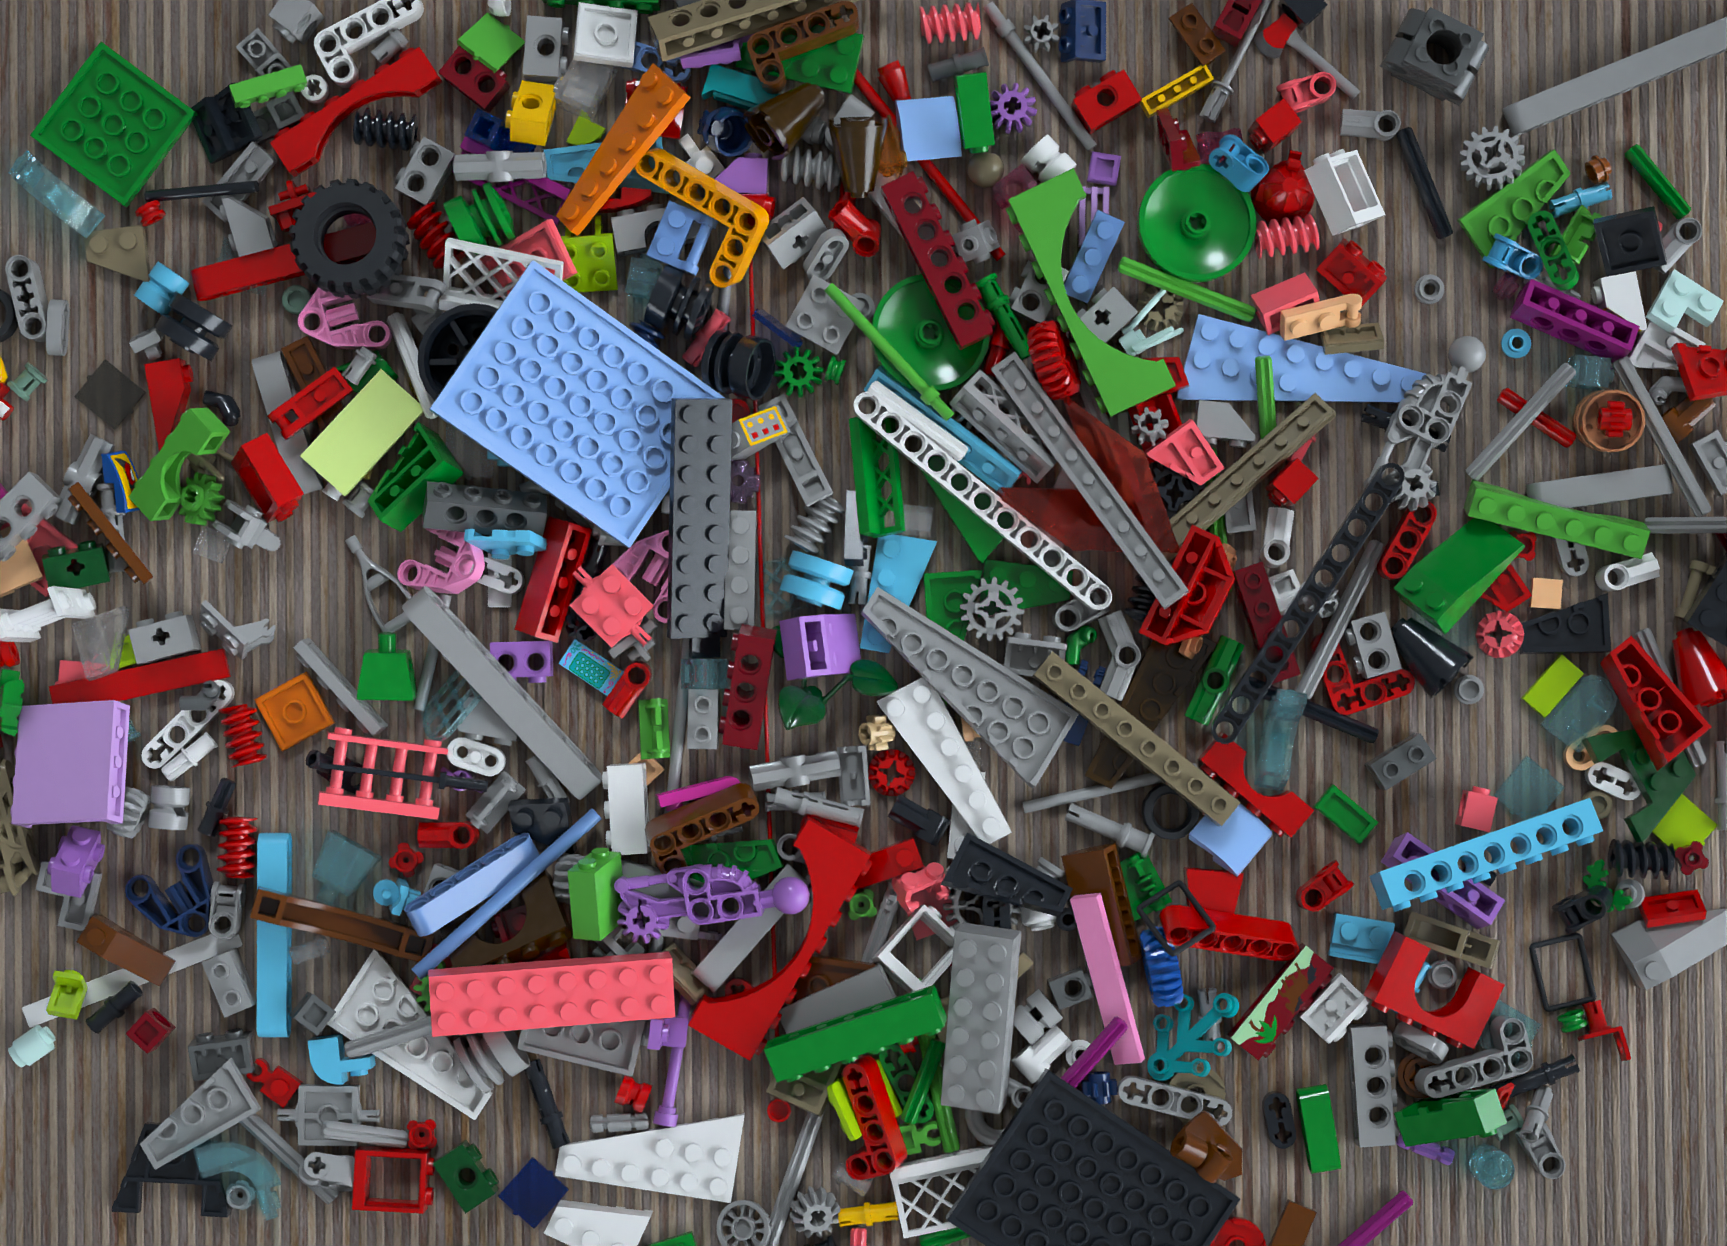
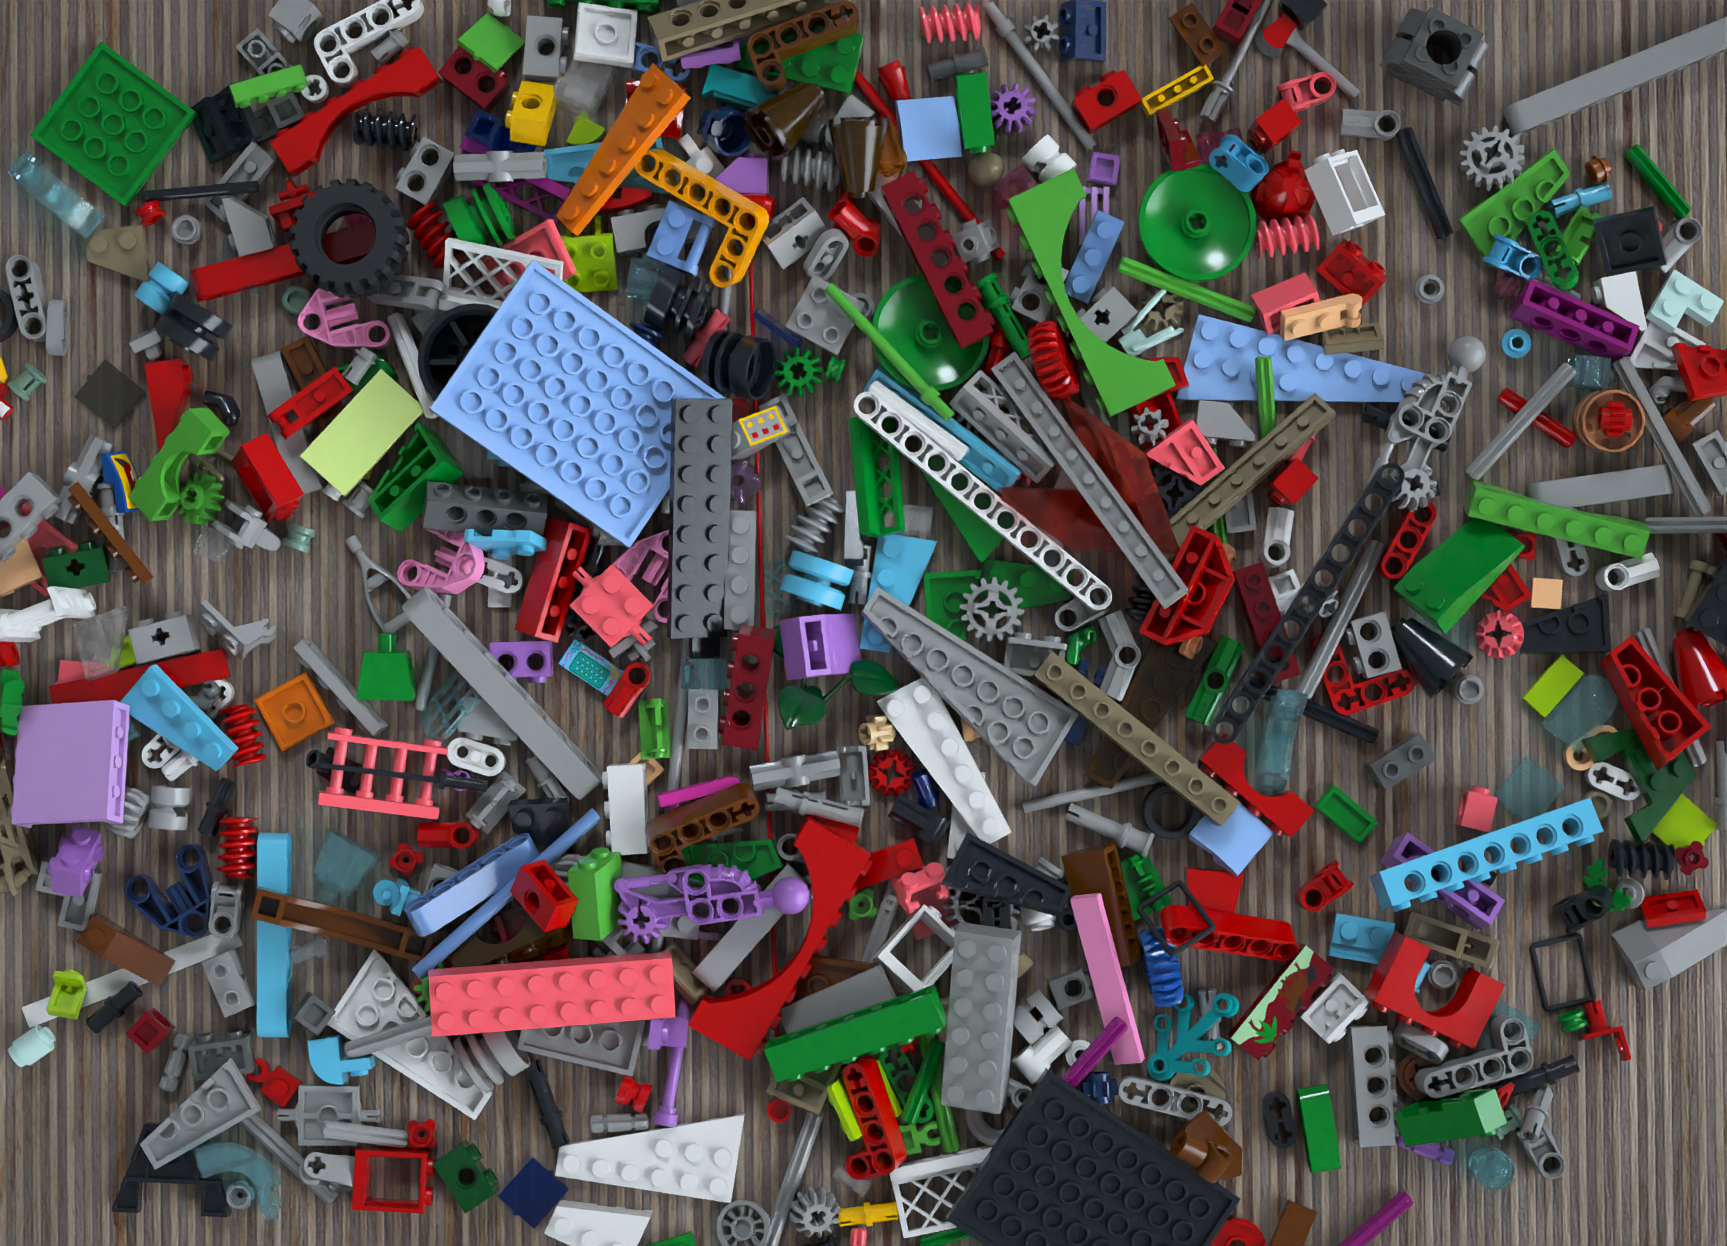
none -> medium azure wing [121,664,238,771]
none -> light grey axle [159,1033,193,1092]
none -> light grey plate [171,215,202,245]
none -> sand green wheel [281,521,317,553]
none -> red brick [510,859,579,933]
none -> clear blue pin [910,768,940,808]

